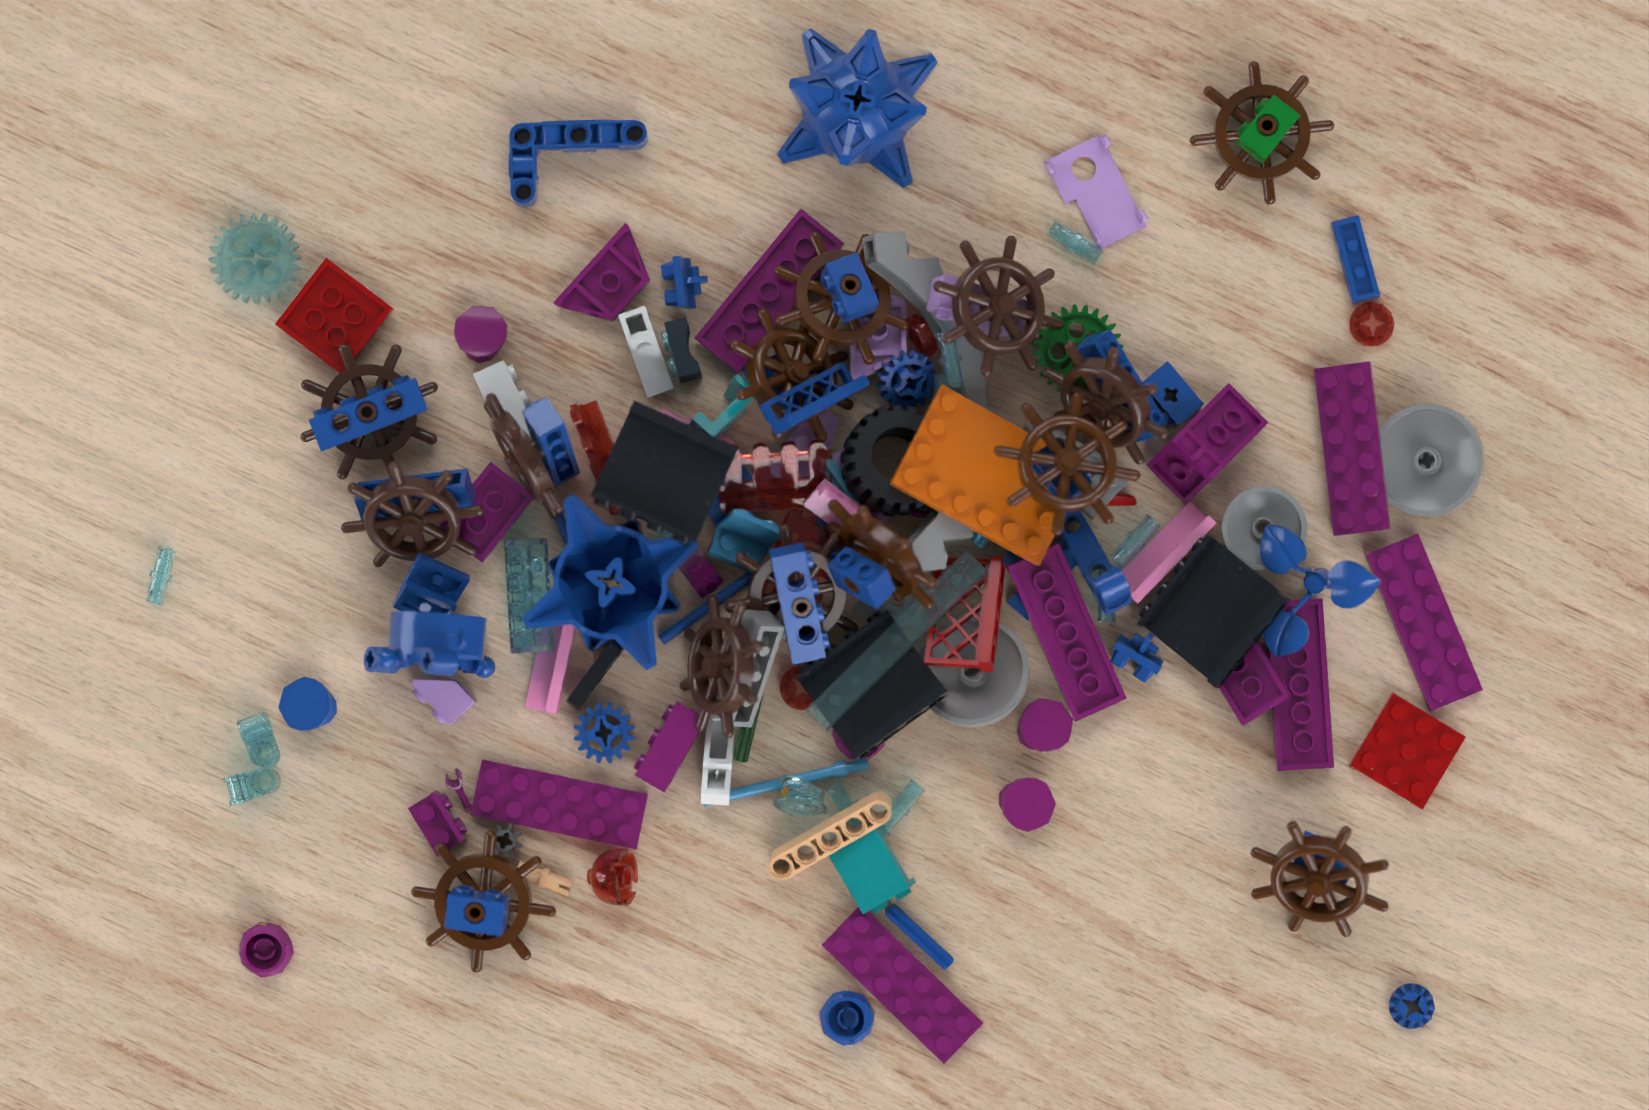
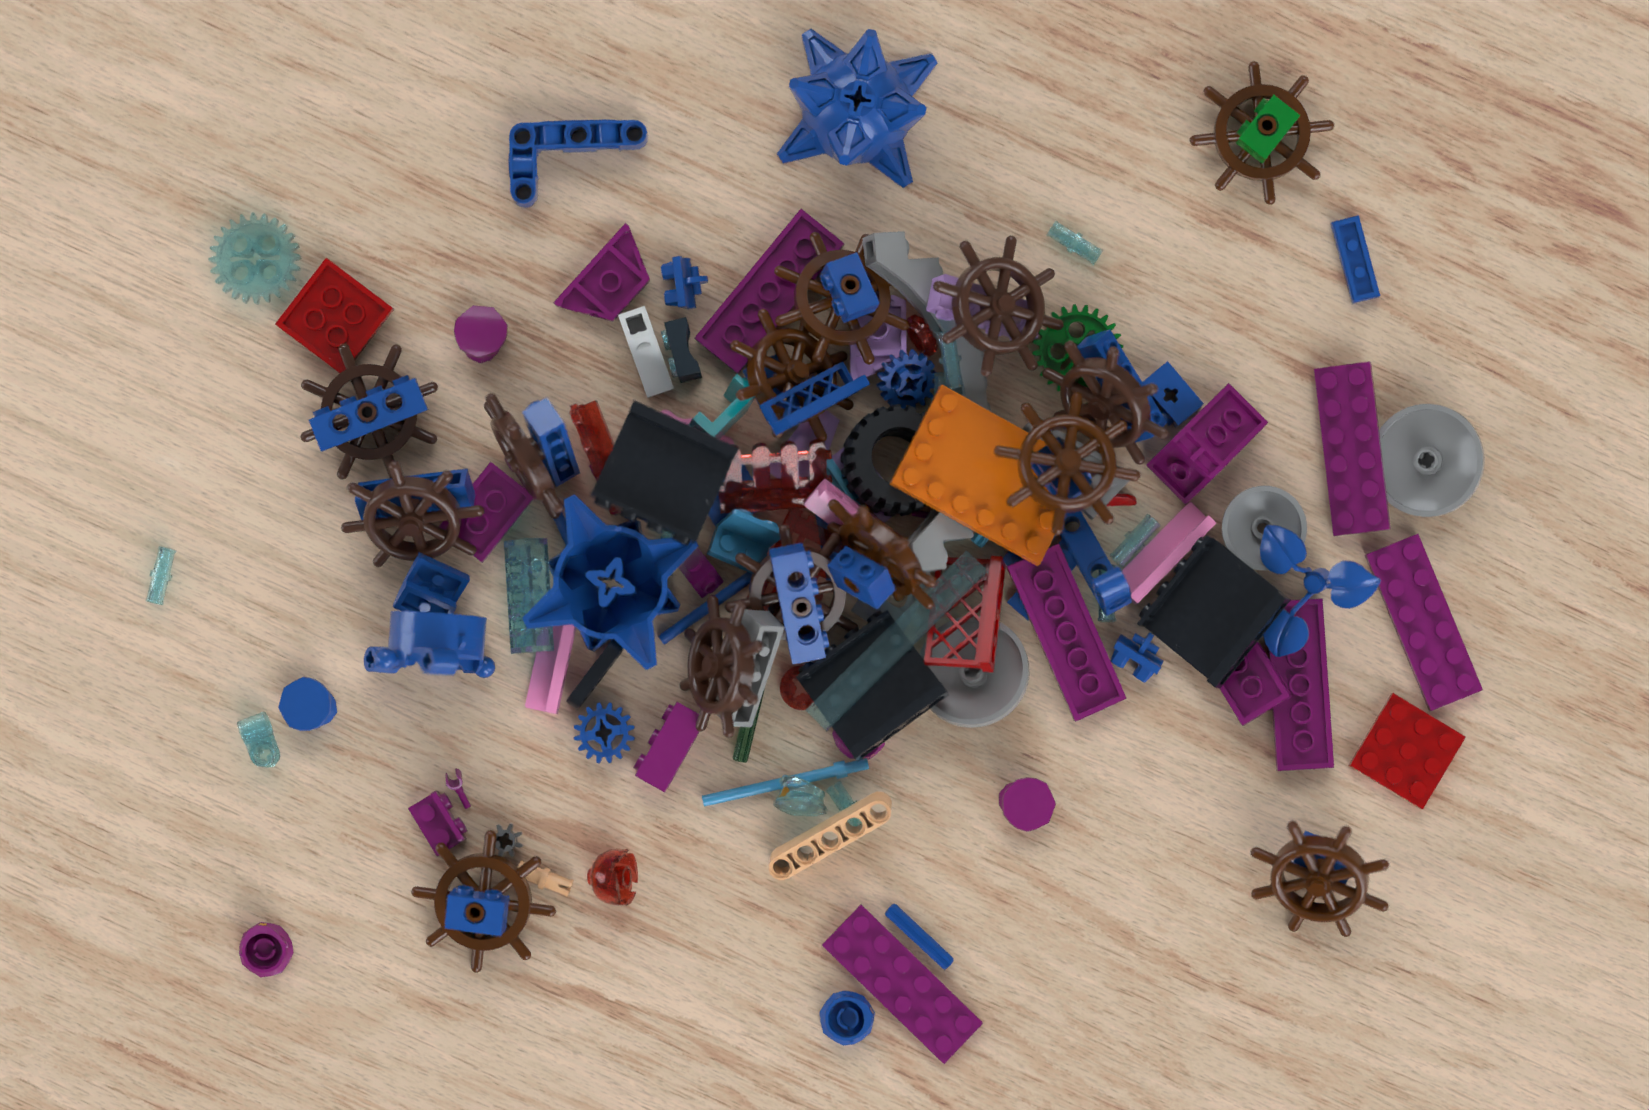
clear light blue piece [223,769,281,806] -> none
lavender slope [411,679,477,725] -> none
magenta plate [470,760,648,850] -> none
white slope [473,360,531,437] -> none
white slope [701,714,735,806] -> none
teal panel [828,825,916,914] -> none
clear light blue pin [883,779,925,834] -> none
magenta hat [1017,698,1073,752] -> none
lavender piece [1044,134,1149,249] -> none
clear red gear [1349,301,1395,347] -> none
blue gear [1389,983,1435,1029] -> none

